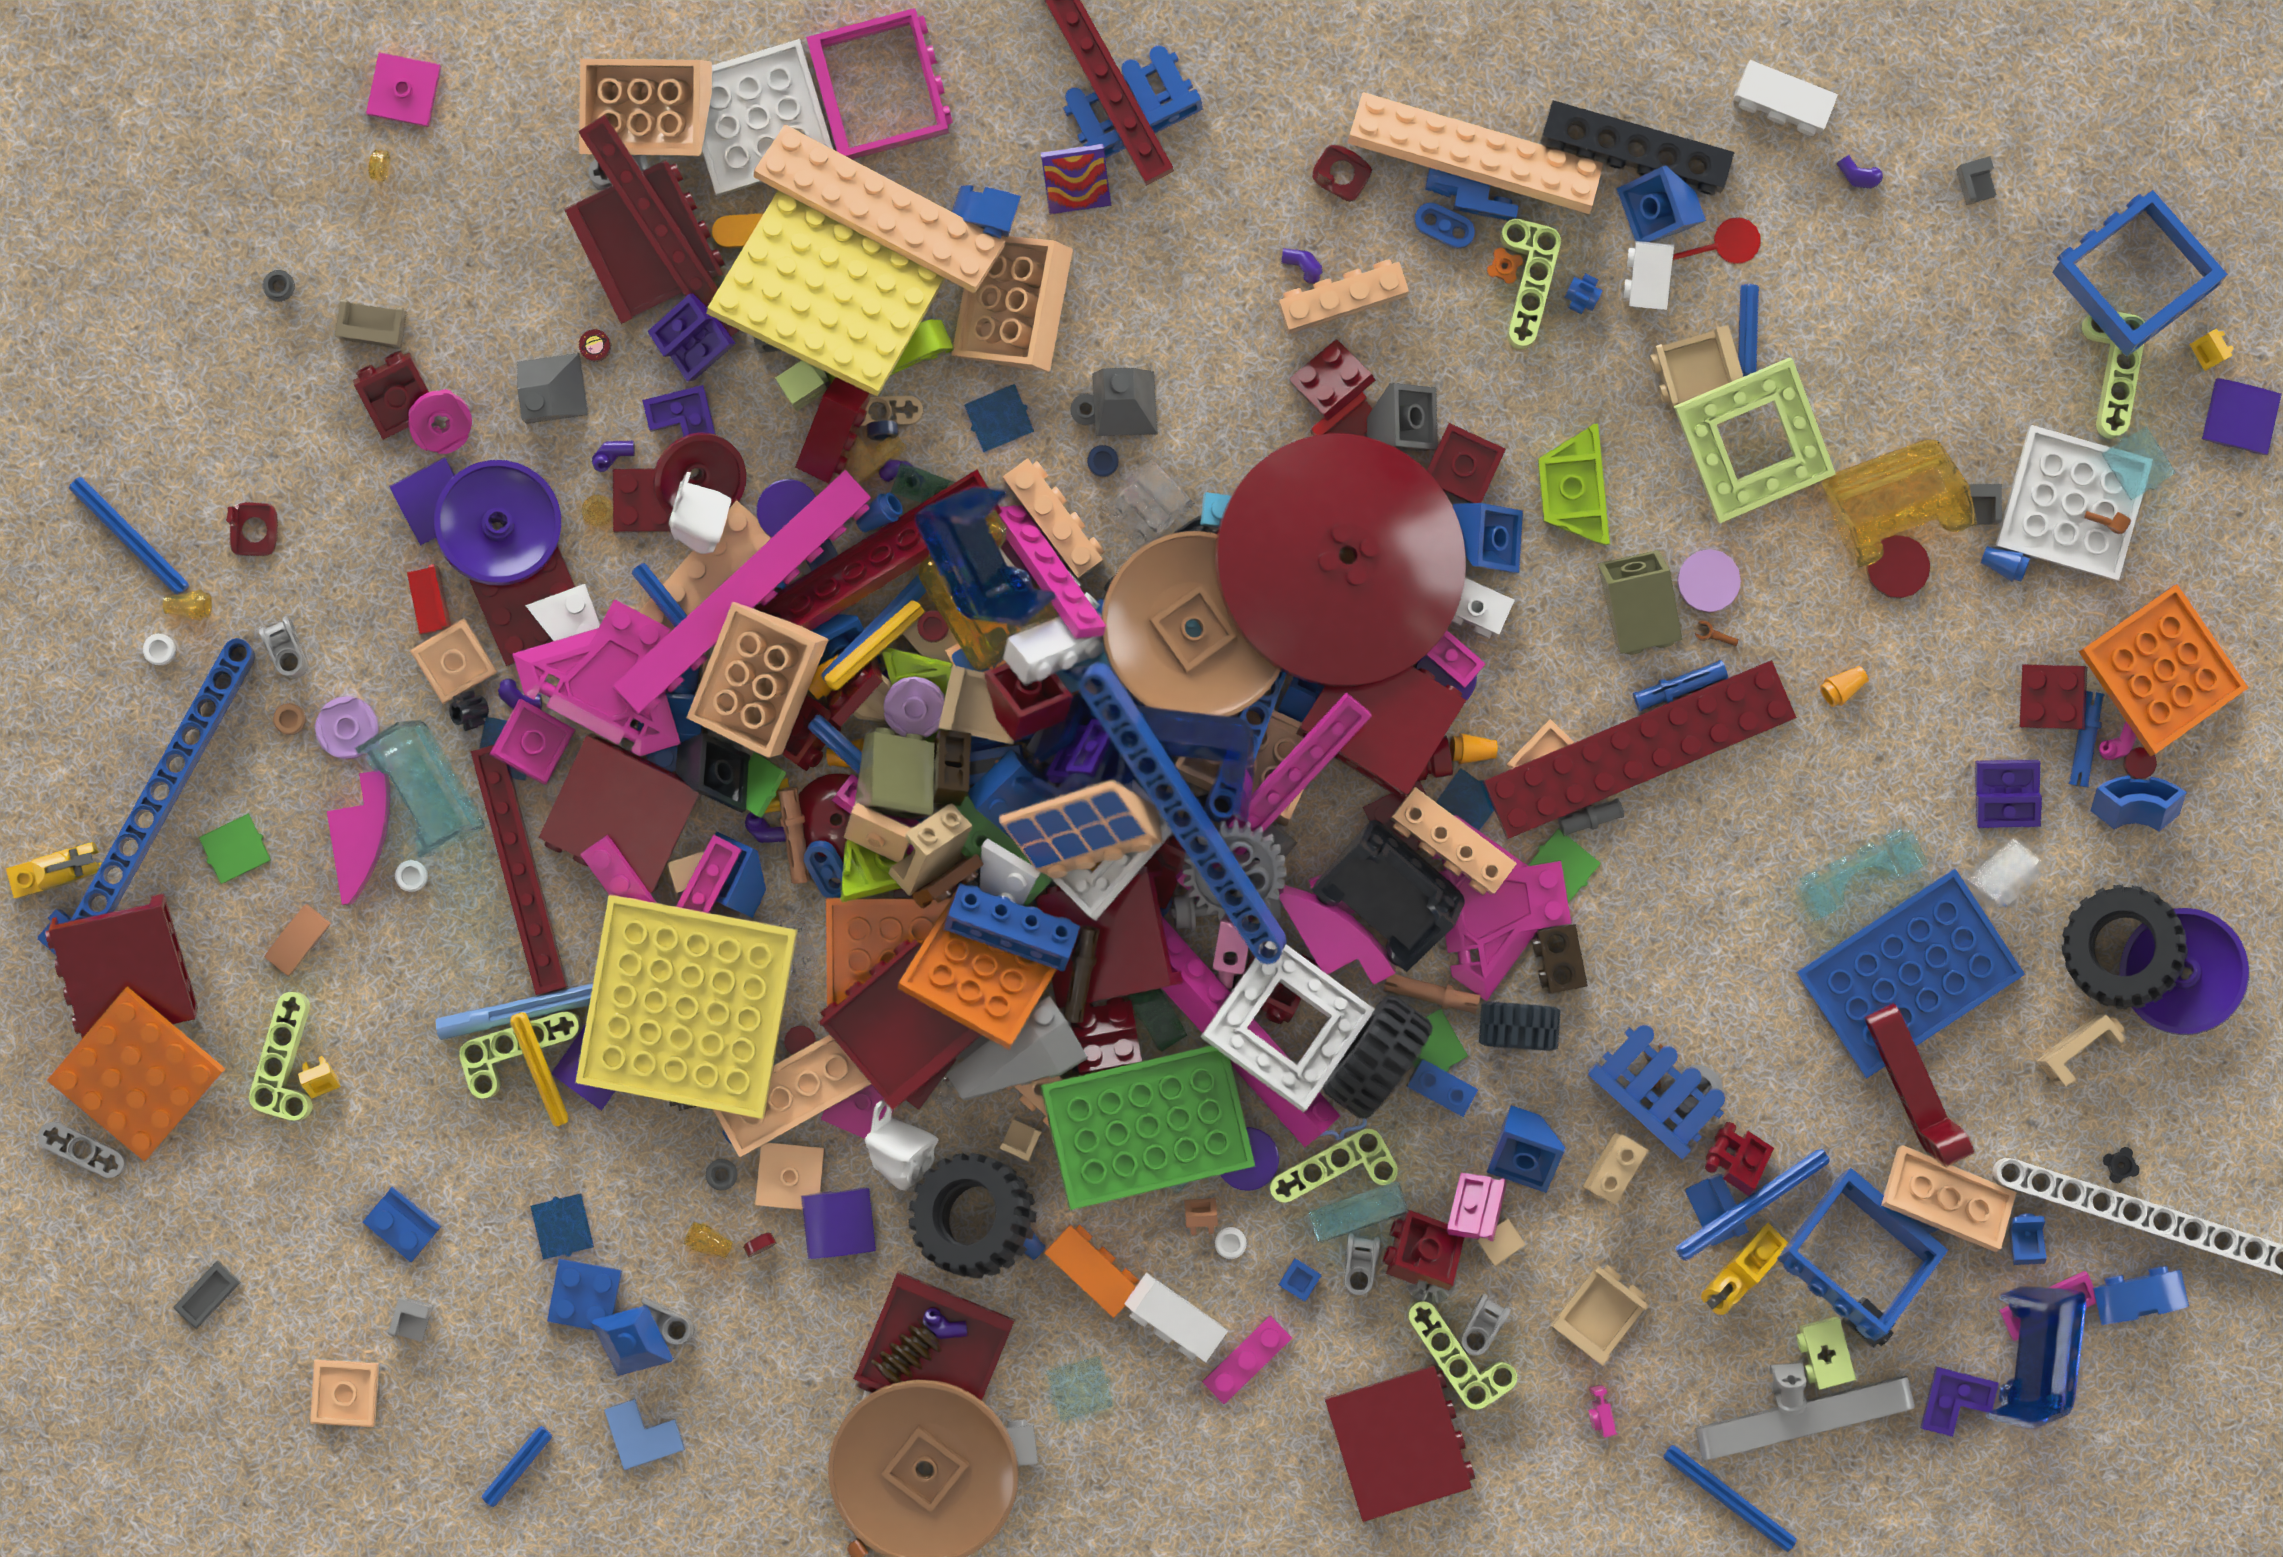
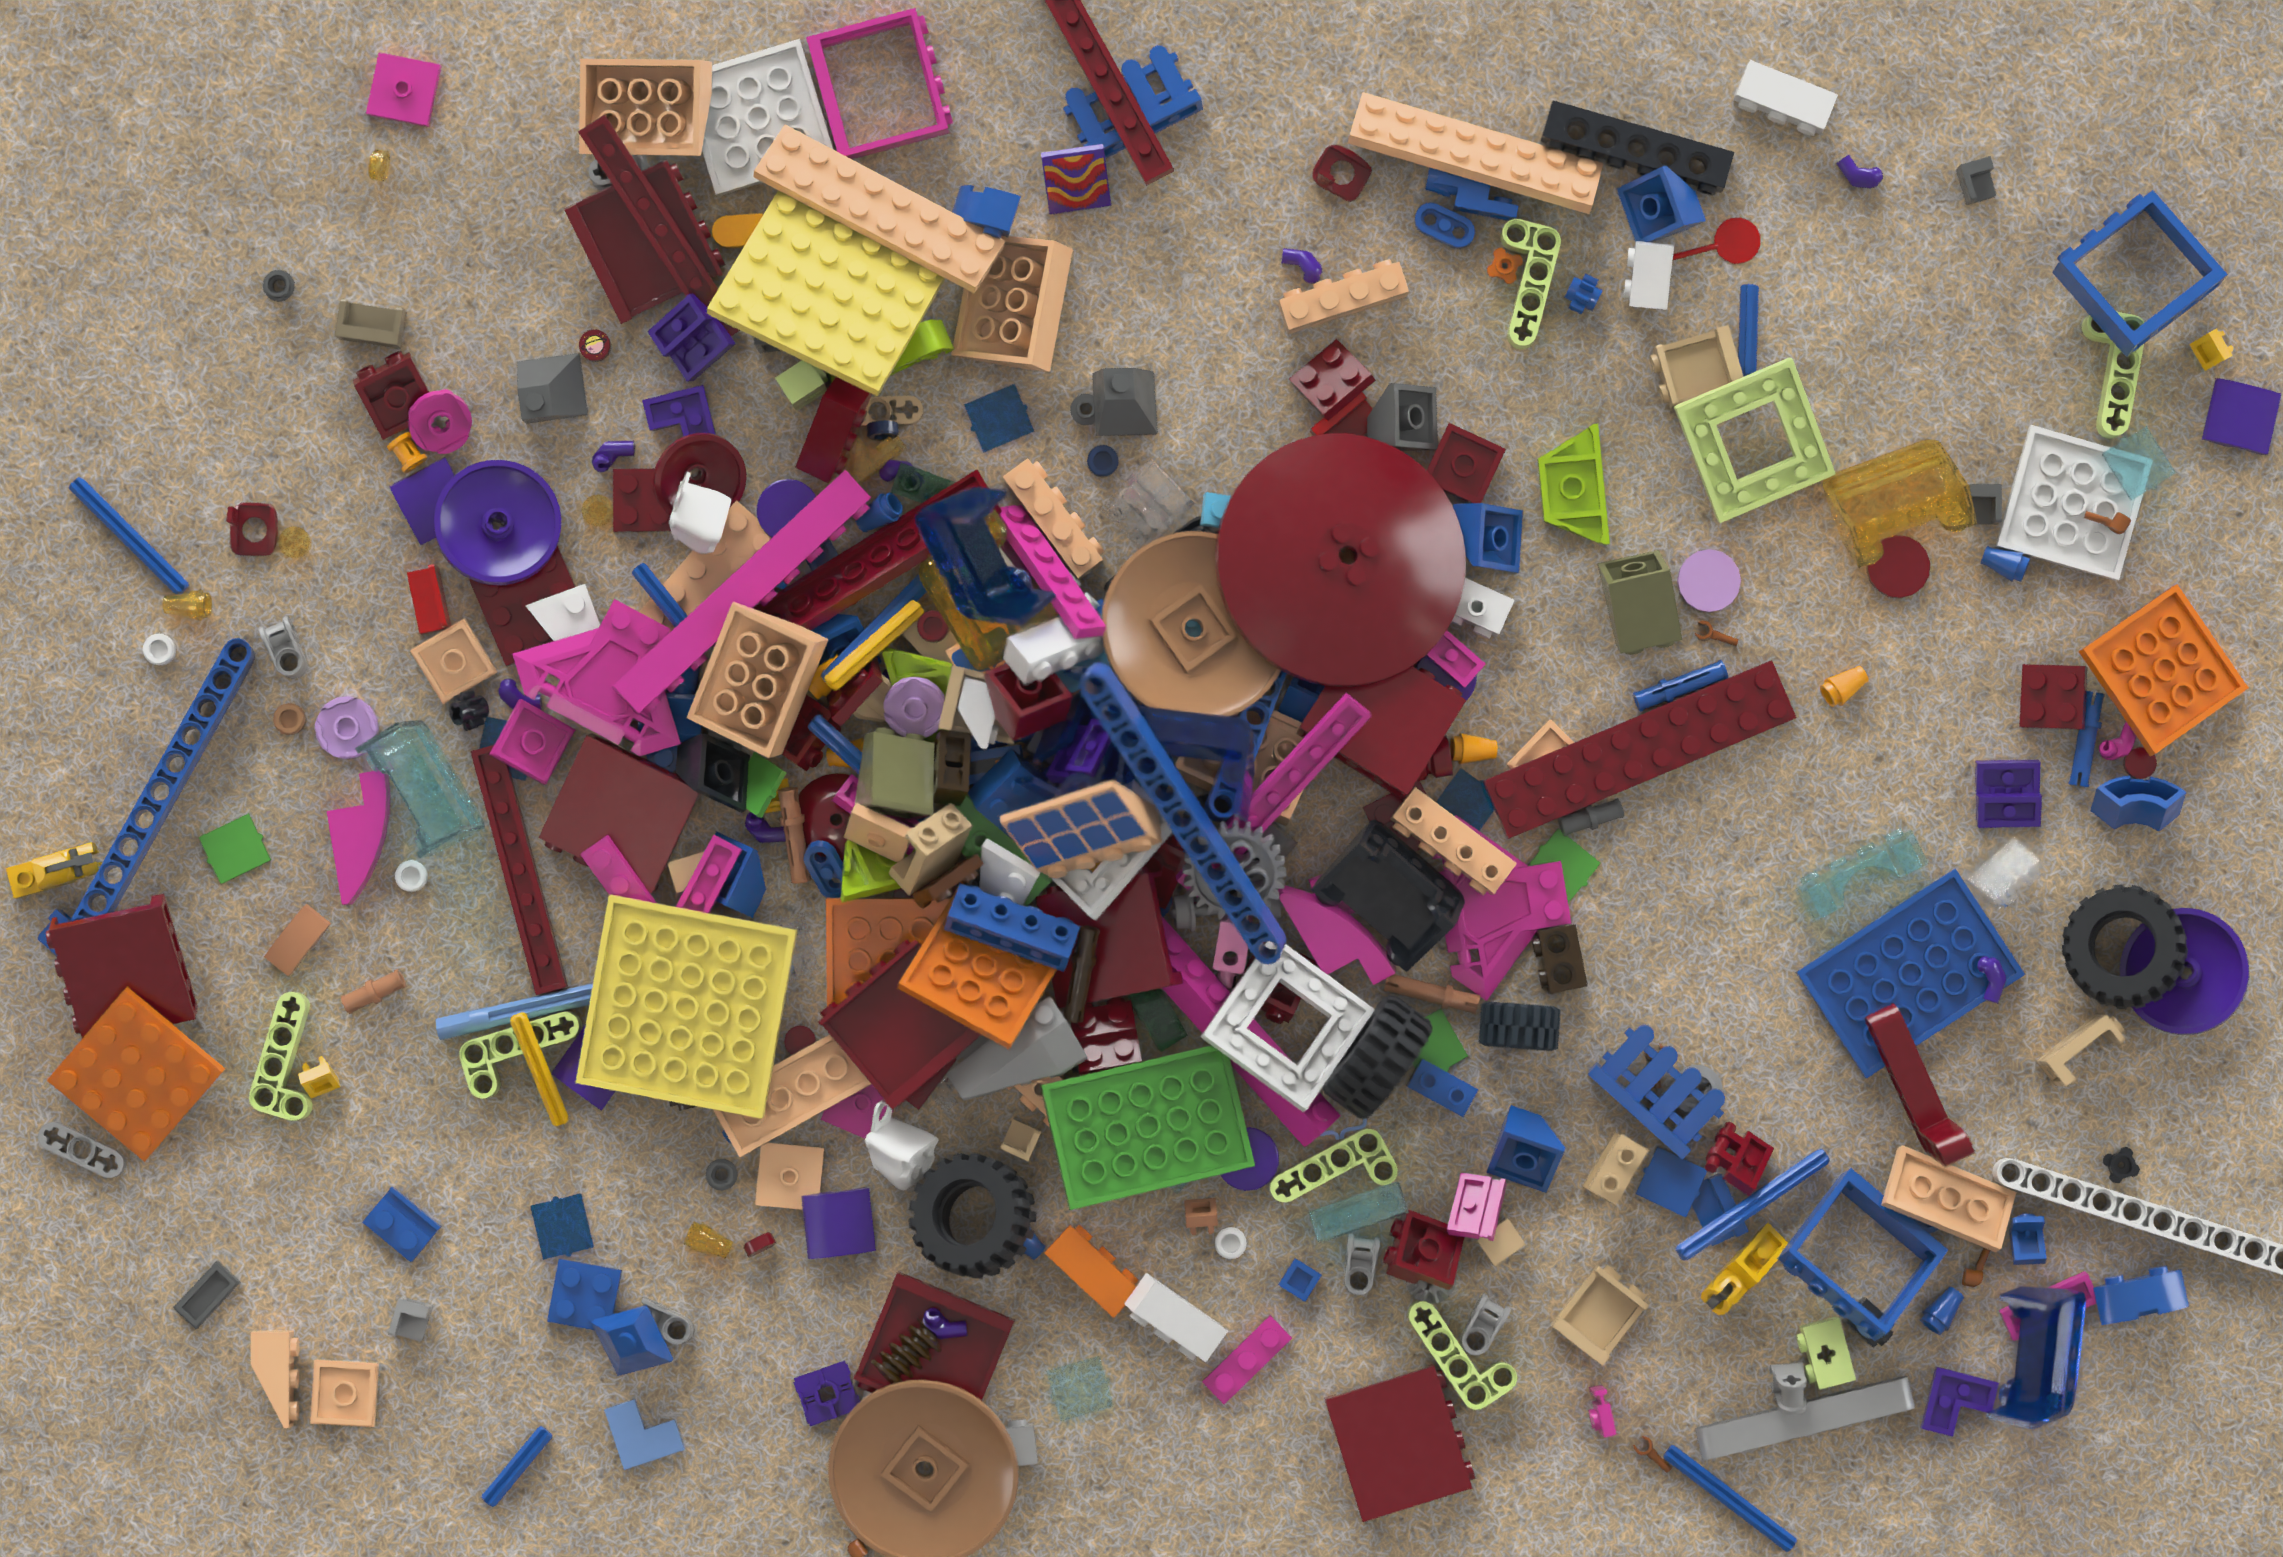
none -> light nougat slope [251,1330,300,1428]
none -> clear yellow tile [278,526,311,559]
none -> nougat pin [341,969,407,1014]
none -> light orange bush [387,432,427,473]
none -> dark purple piece [793,1360,860,1426]
none -> white slope [958,678,999,749]
none -> dark orange hand [1634,1436,1672,1473]
none -> blue piece [1636,1147,1708,1218]
none -> blue cone [1920,1286,1965,1335]
none -> dark orange hand [1962,1247,1991,1287]
none -> dark purple arm [1977,956,2006,1004]

